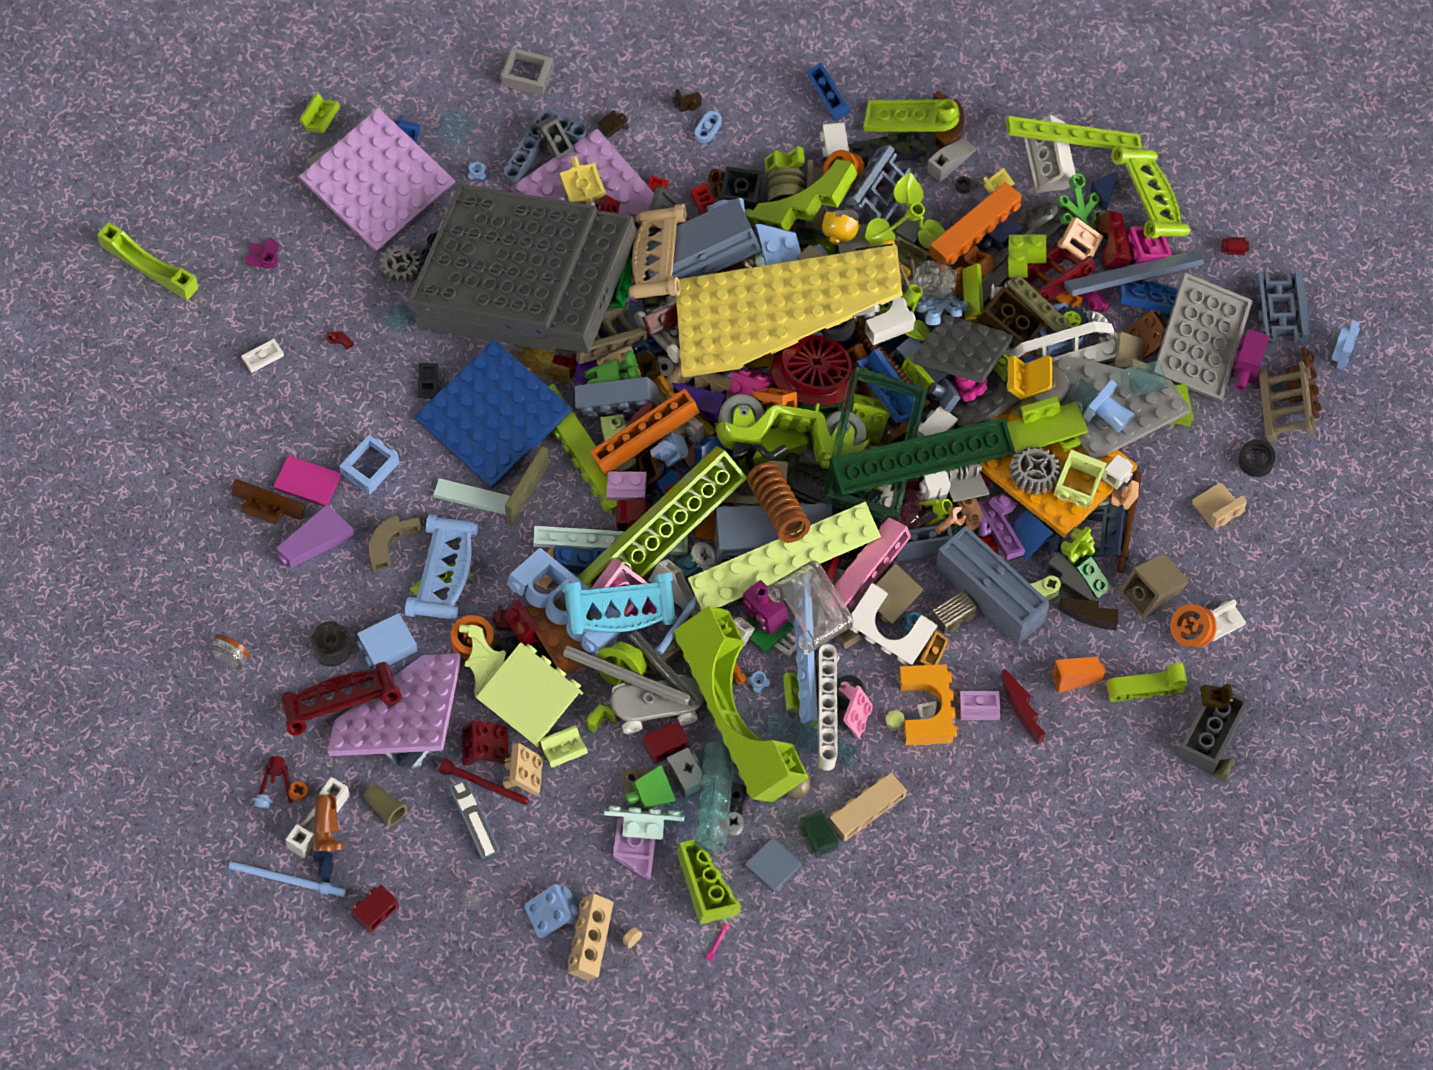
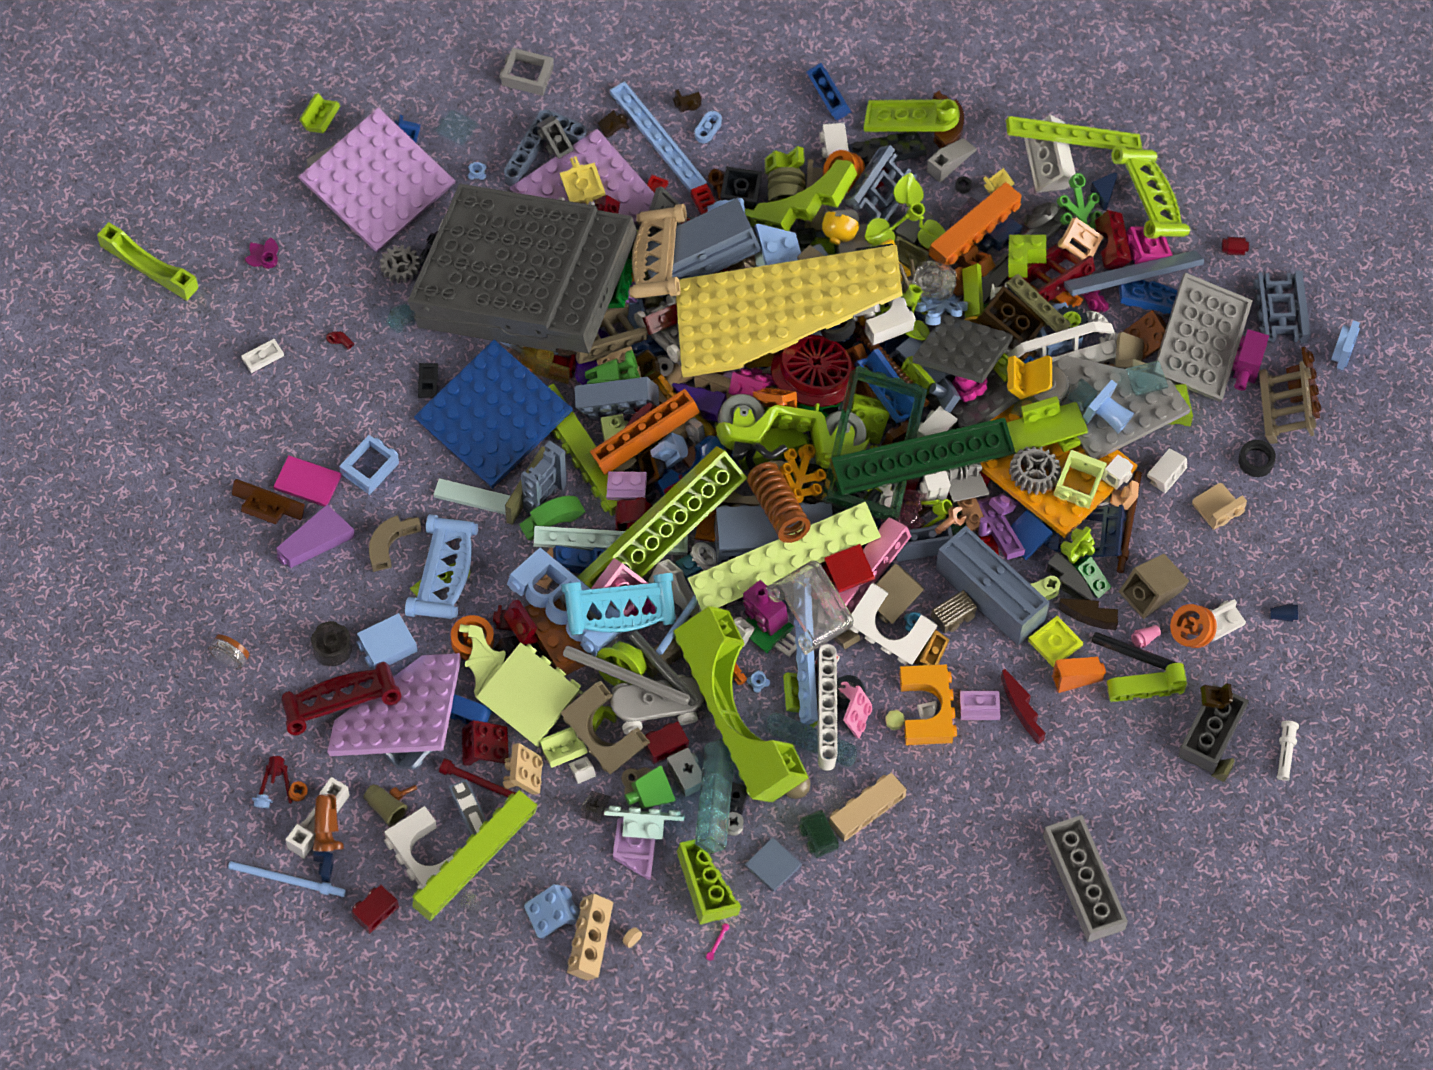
none -> white arch [384,806,454,889]
none -> dark orange hand [389,785,417,800]
none -> lime brick [412,790,538,921]
none -> blue beam [450,694,492,724]
none -> bright green arch [519,496,586,541]
none -> sand blue fence [521,440,567,516]
none -> dark tan arch [561,681,650,774]
none -> white slope [569,756,596,784]
none -> clear smoke slope [581,791,611,824]
none -> light blue plate [610,82,707,193]
none -> light orange plant [780,444,826,503]
none -> red tile [824,544,875,593]
none -> neon yellow plate [1028,615,1083,668]
none -> light grey brick [1043,815,1128,942]
none -> black axle [1092,632,1185,670]
none -> bright pink cone [1131,625,1161,648]
none -> white hinge [1147,448,1187,493]
none -> dark blue cone [1270,603,1298,622]
none -> white pin [1277,721,1299,781]

